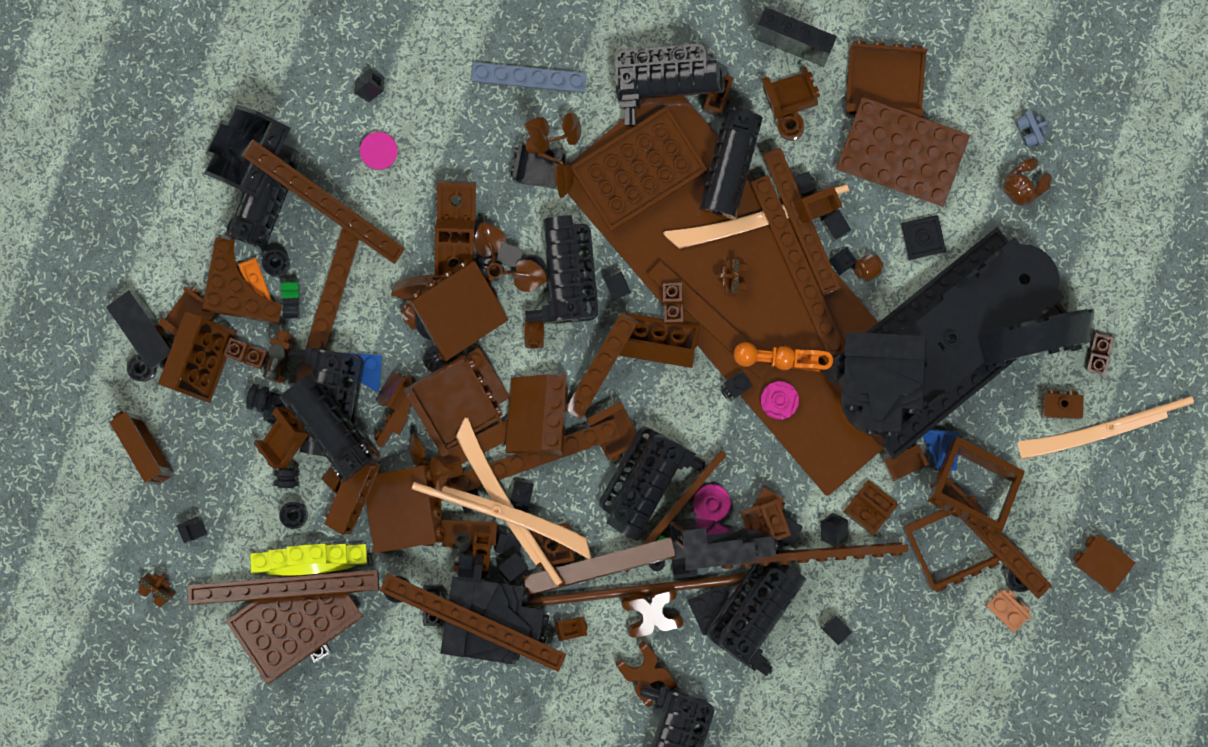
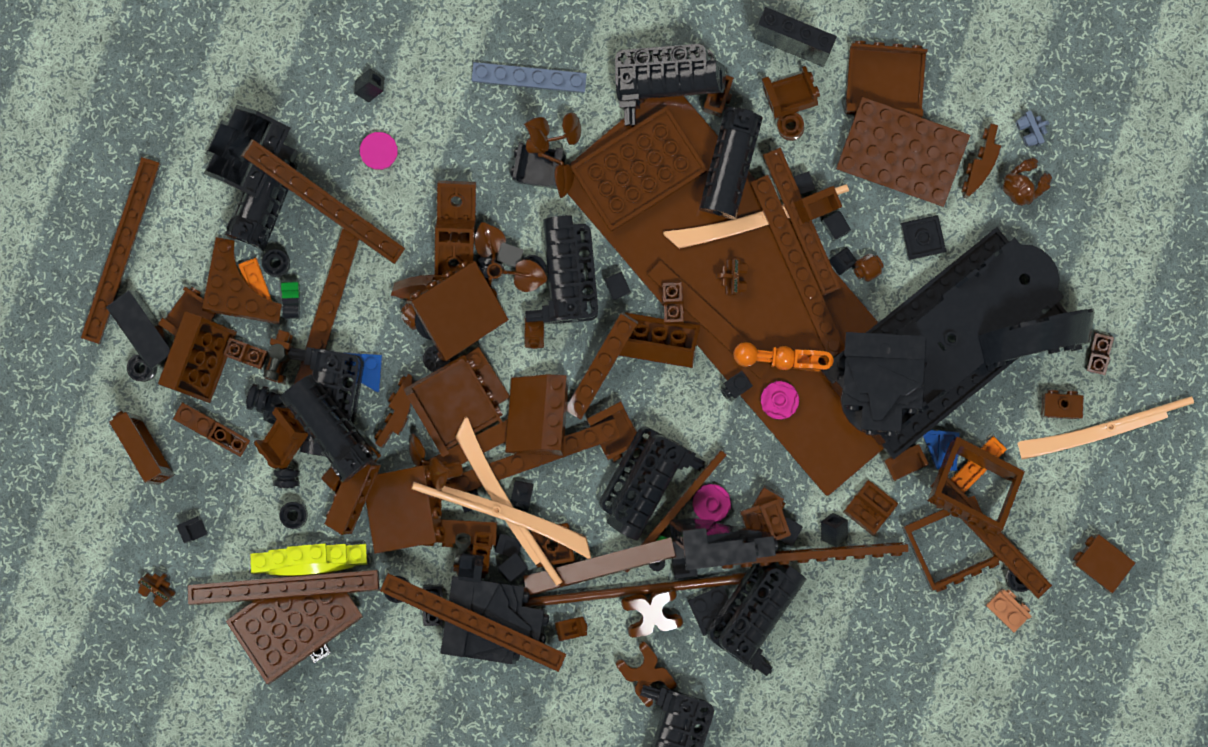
reddish brown piece [375,371,406,408] -> none
black panel [821,615,852,645] -> none
none -> reddish brown plate [81,157,161,344]
none -> reddish brown slope [173,402,250,457]
none -> orange tile [950,436,1007,493]
none -> reddish brown slope [961,124,1001,199]

